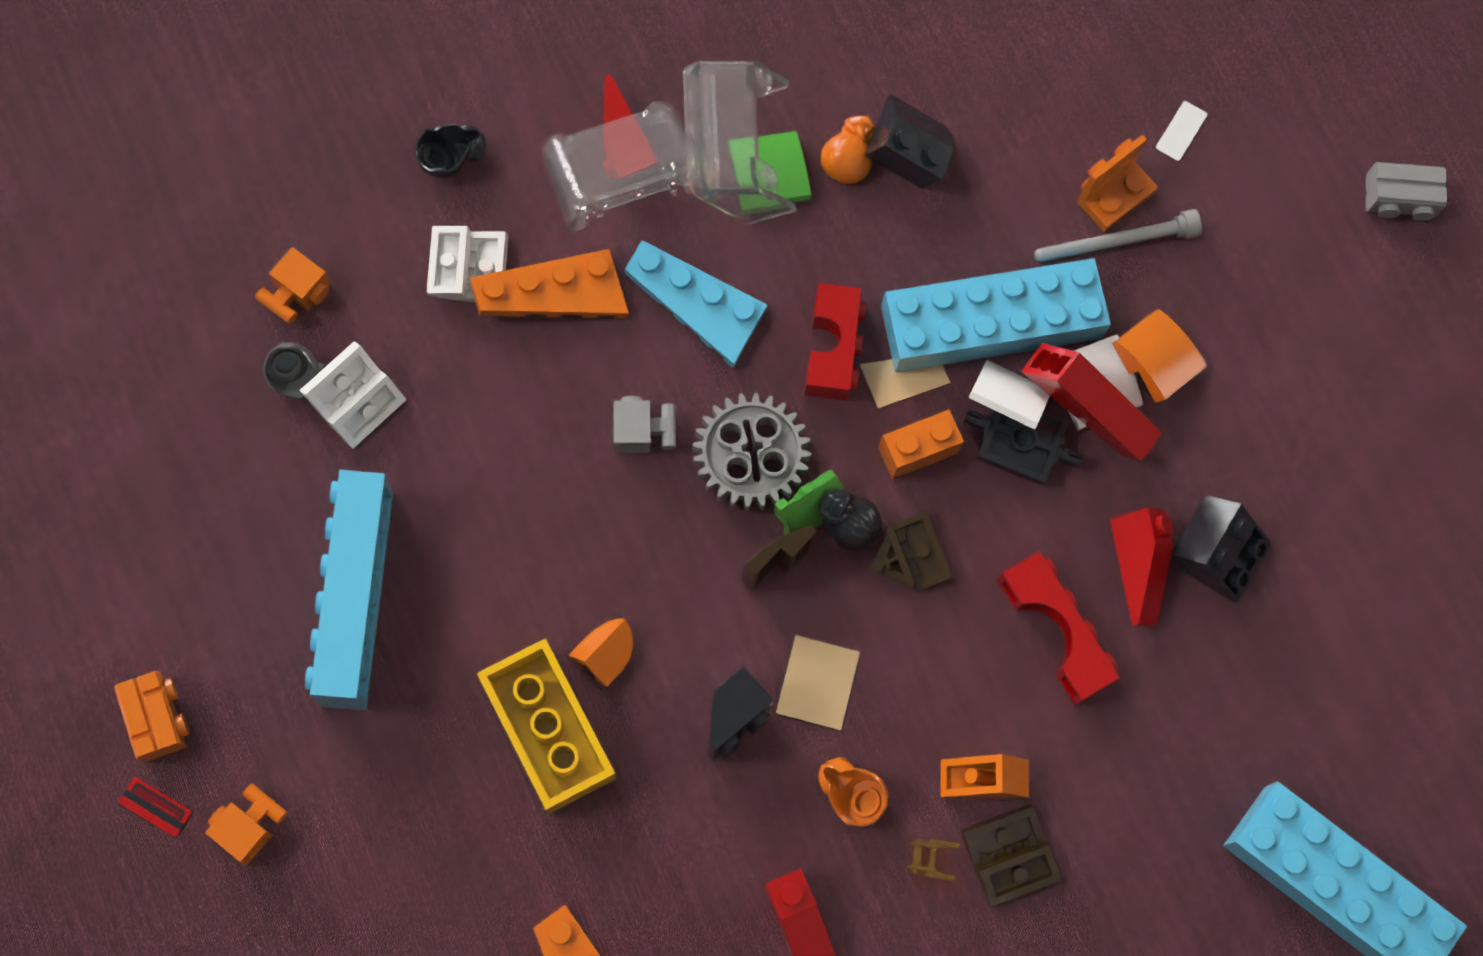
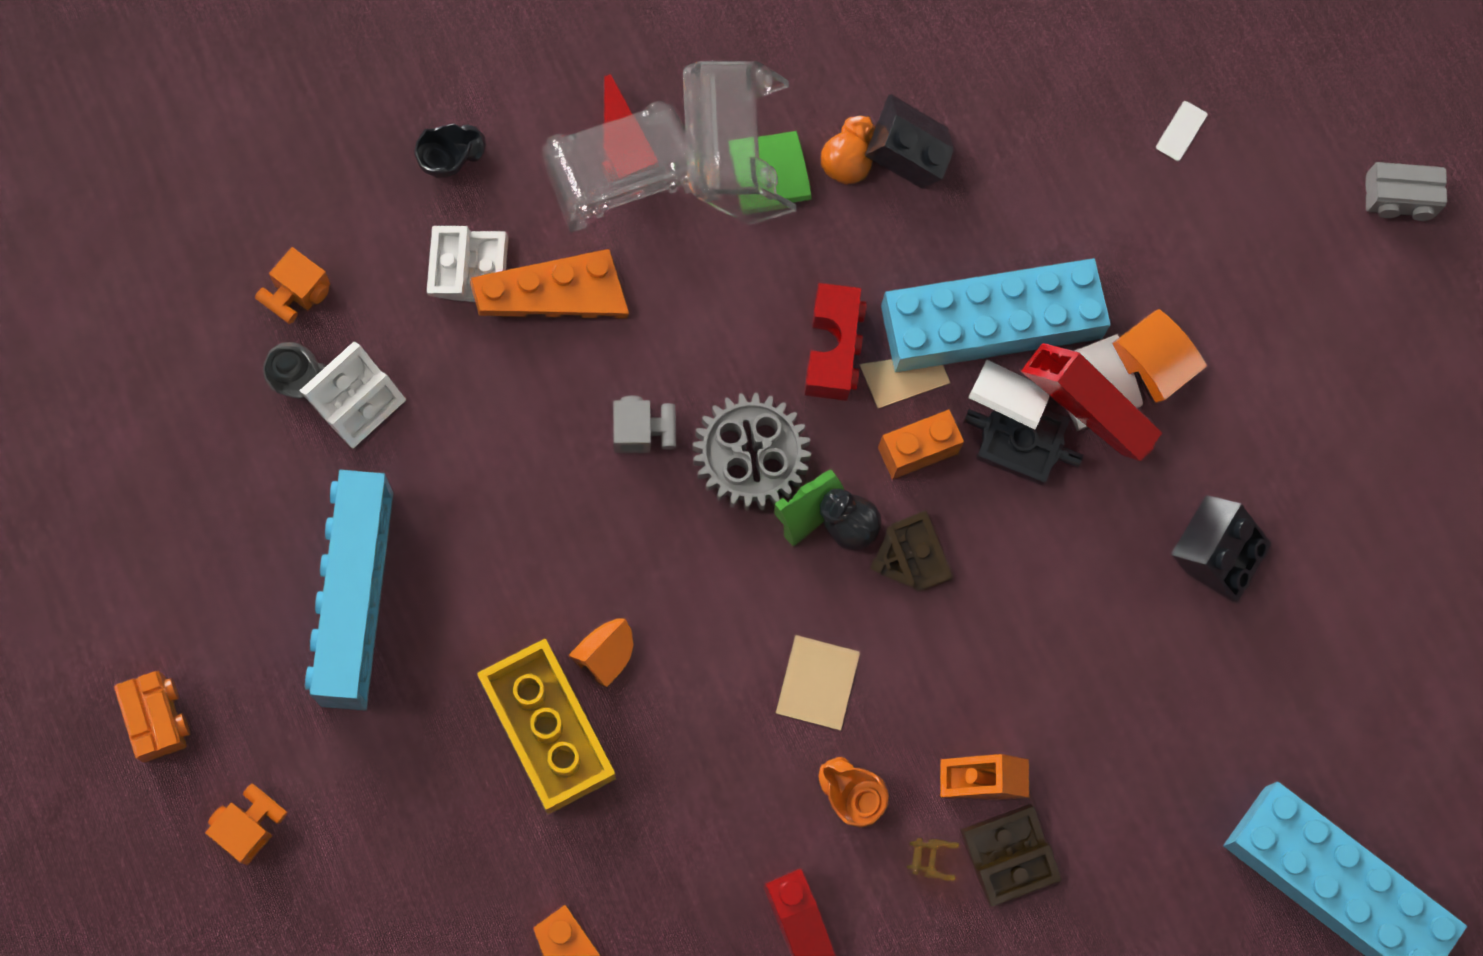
sticker [118,777,192,837] -> none
medium azure wing [625,240,767,368] -> none
black slope [707,666,773,761] -> none
dark brown slope [741,526,817,591] -> none
red arch [996,551,1120,706] -> none
light grey piece [1034,209,1202,262] -> none
orange bracket [1077,134,1159,232] -> none
red slope [1110,507,1174,628] -> none

